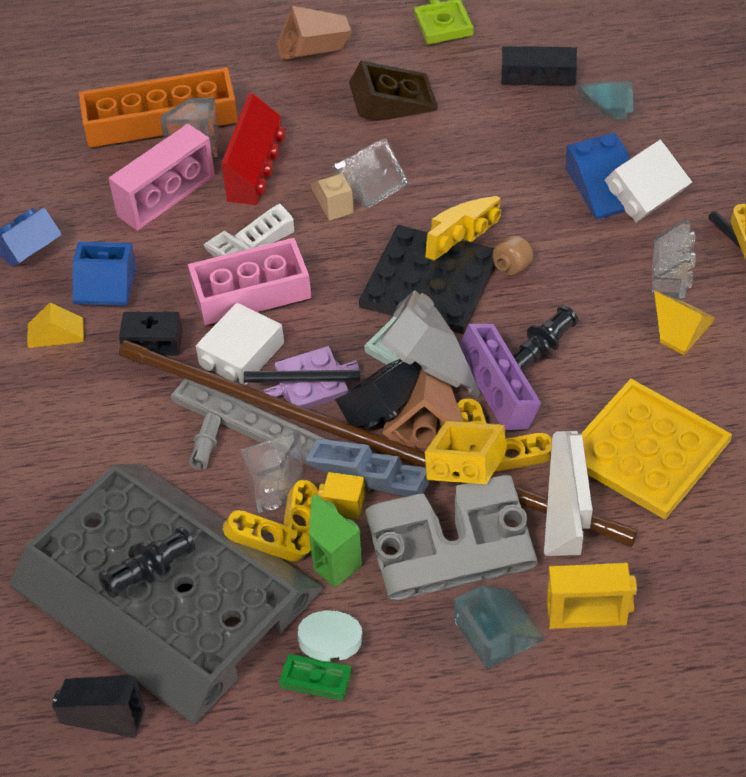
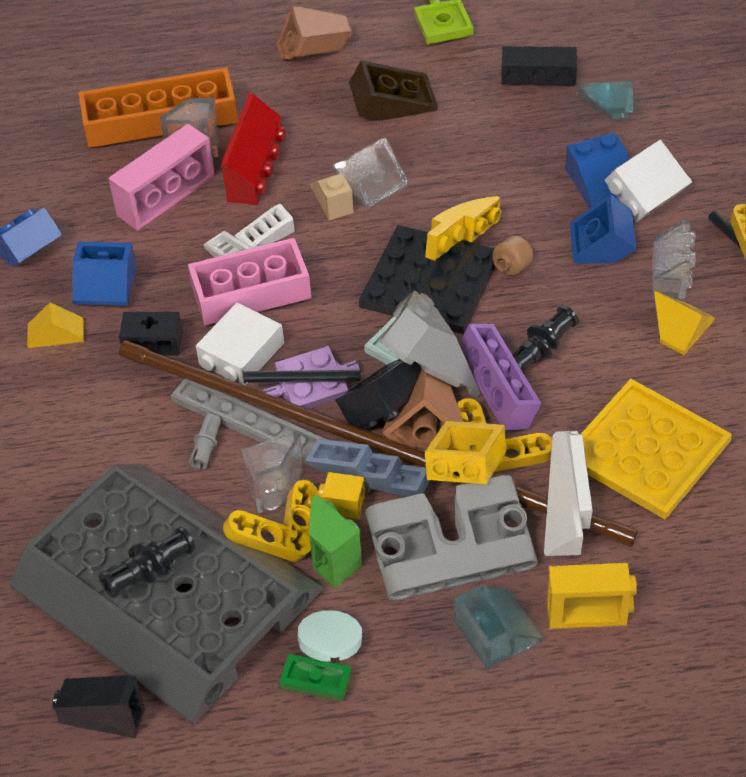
none -> blue slope [570,194,636,264]

